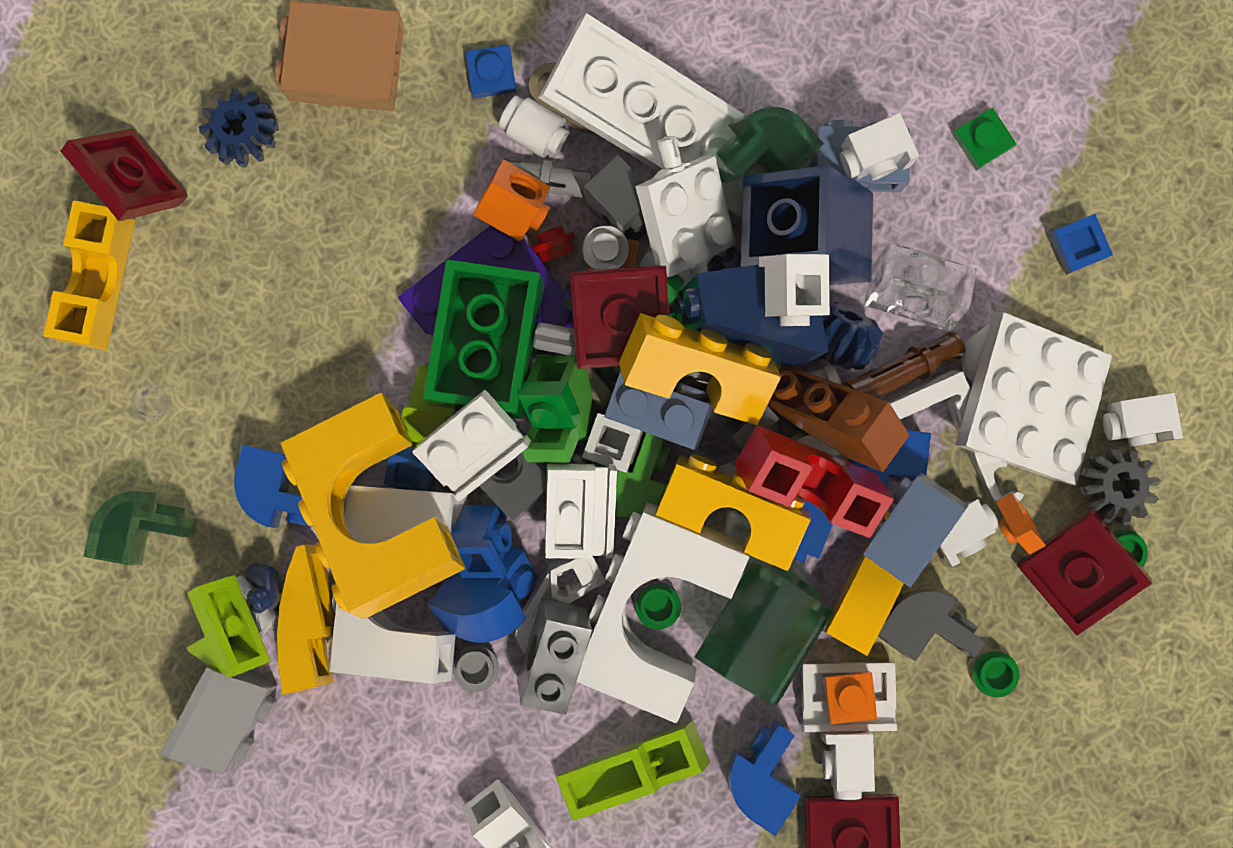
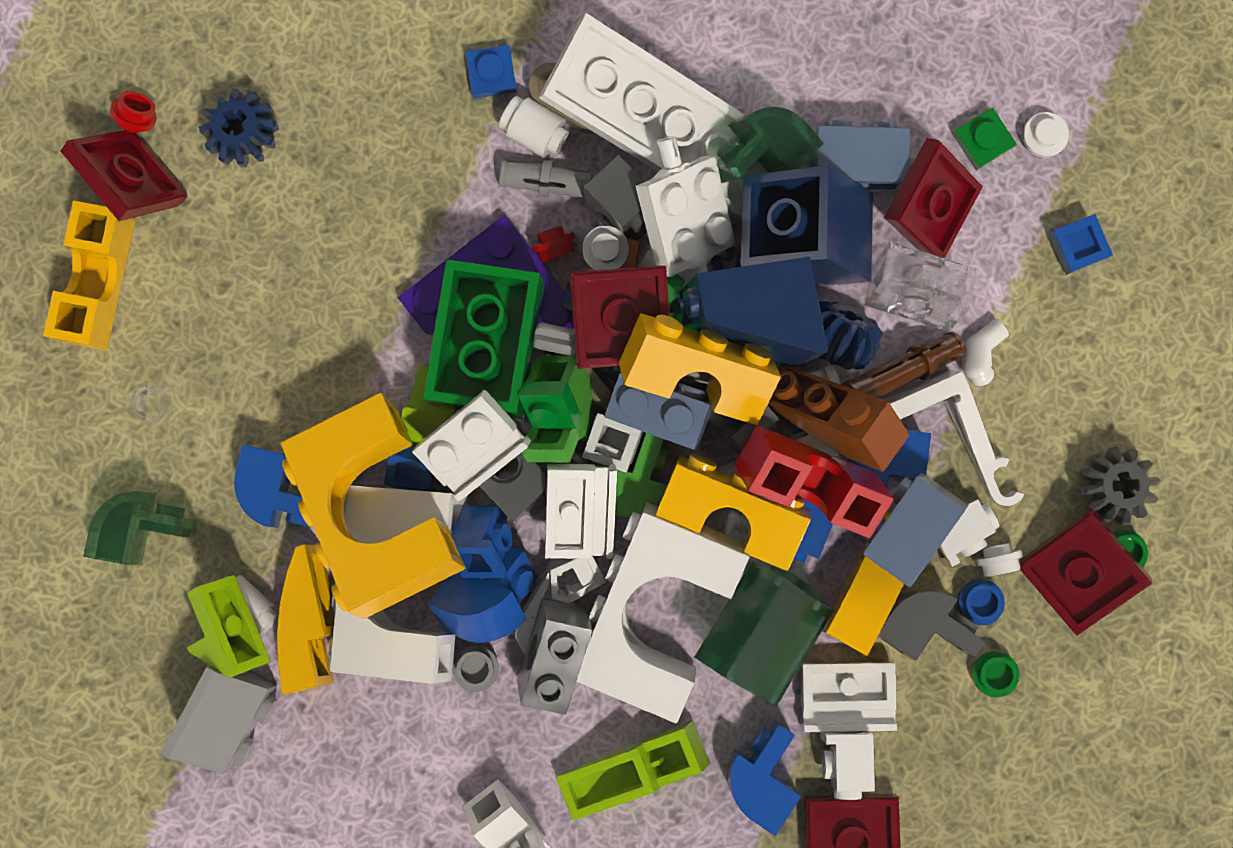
dark blue arm [245,563,281,613] -> none
medium nougat brick [275,1,404,112] -> none
orange brick [472,159,550,242] -> none
green plate [635,583,681,630] -> none
white brick [759,254,830,326] -> none
orange plate [823,671,878,725] -> none
white brick [839,113,919,180] -> none
white plate [956,312,1112,485] -> none
orange plate [995,493,1046,555] -> none
white brick [1103,393,1183,447] -> none
none -> red plate [110,91,157,133]
none -> dark red plate [884,138,983,264]
none -> blue plate [957,579,1005,625]
none -> white plate [975,543,1023,577]
none -> white plate [1022,112,1069,158]

